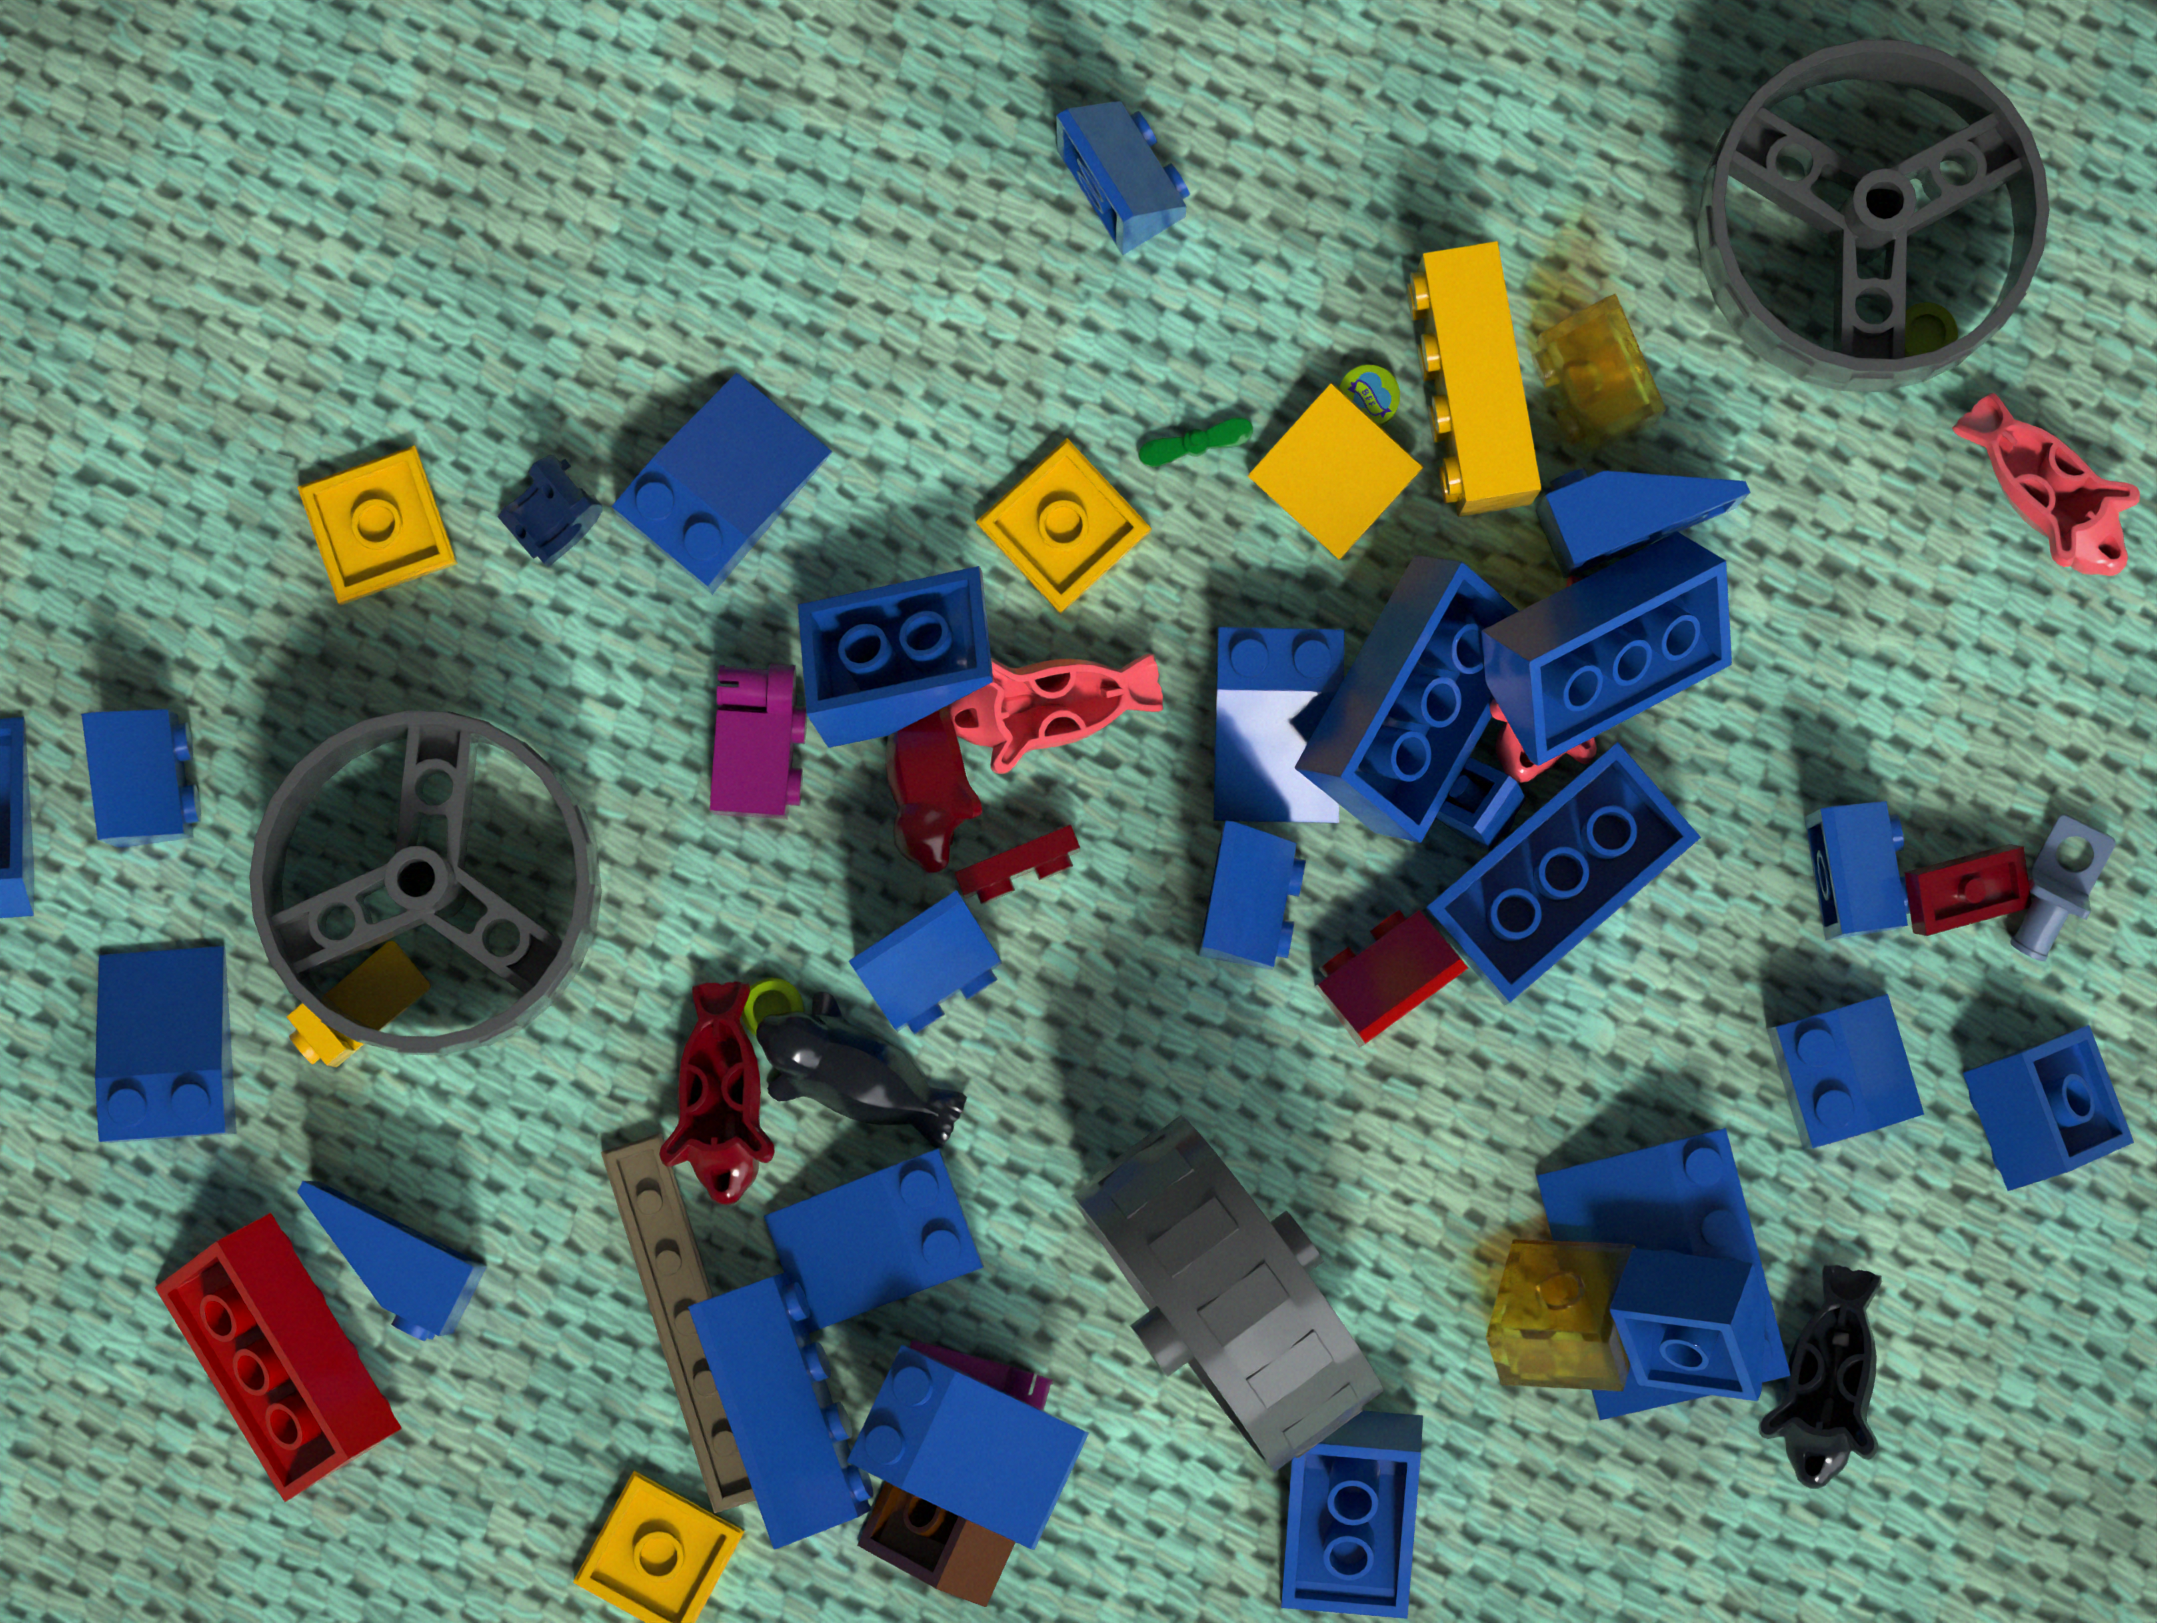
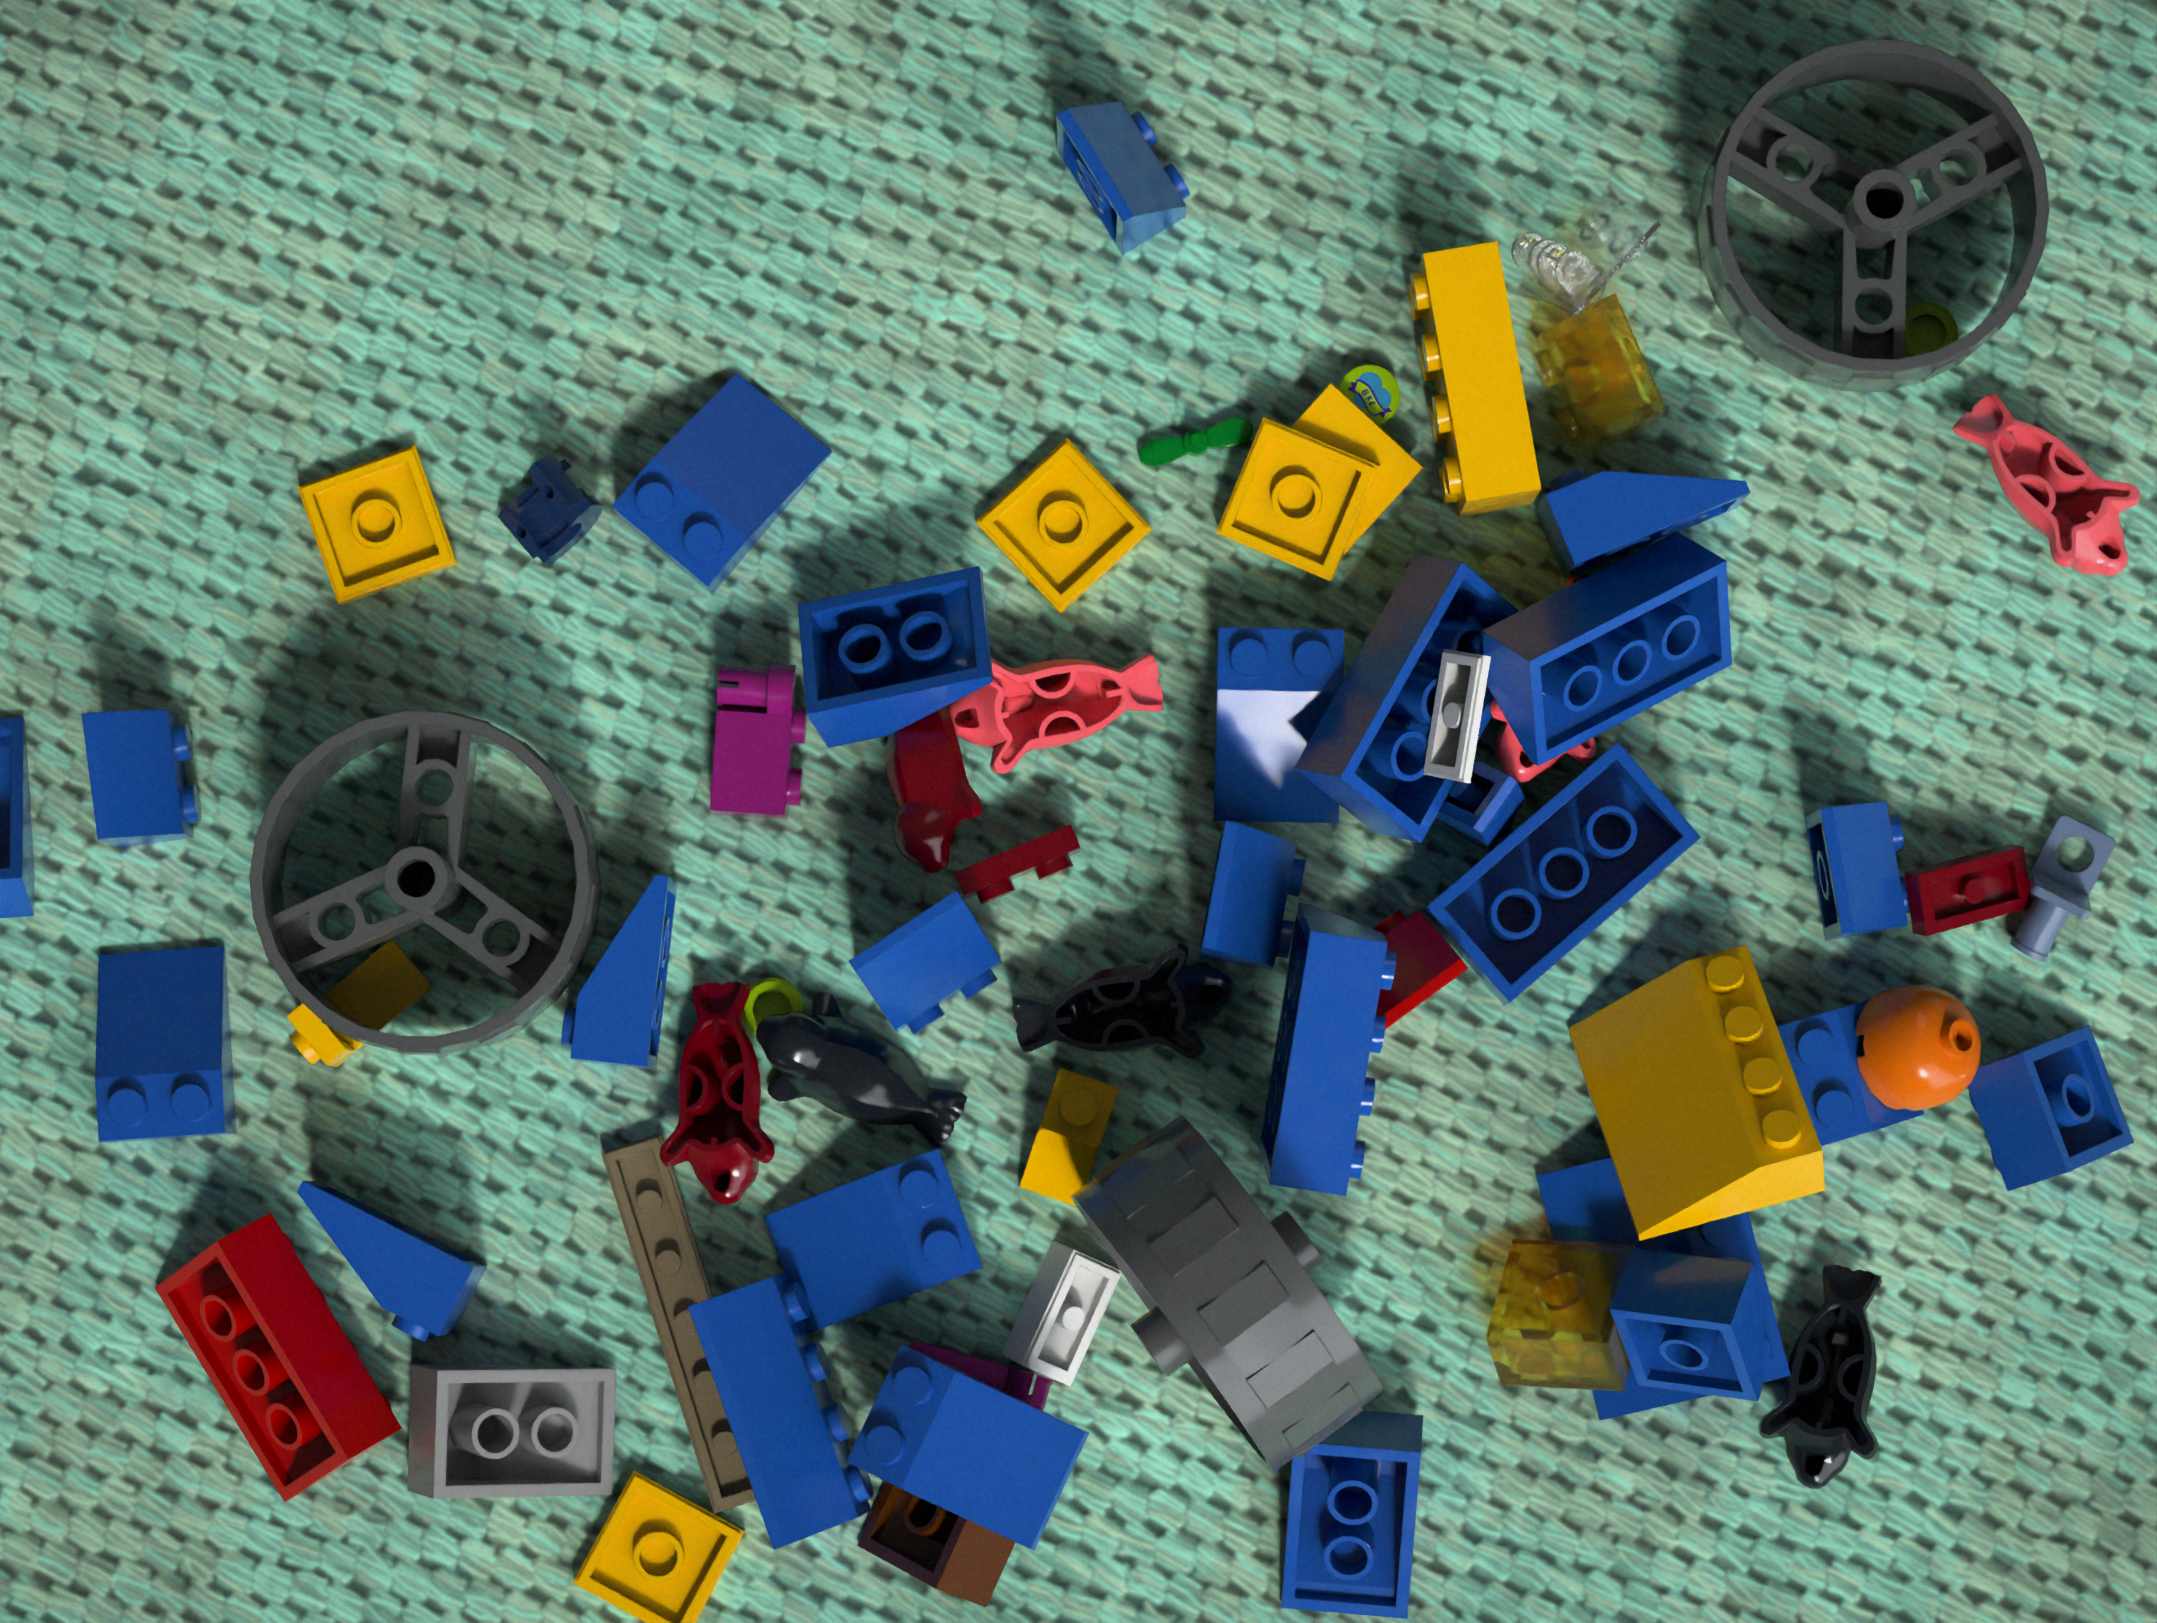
none -> light grey slope [407,1363,616,1499]
none -> blue slope [561,875,677,1070]
none -> white slope [1002,1241,1122,1387]
none -> black animal [1012,943,1234,1059]
none -> yellow slope [1019,1068,1119,1206]
none -> yellow tile [1216,417,1381,581]
none -> blue slope [1259,903,1396,1196]
none -> white slope [1423,649,1491,783]
none -> clear hinge [1511,197,1661,316]
none -> yellow slope [1568,945,1825,1241]
none -> orange cylinder [1855,984,1982,1111]

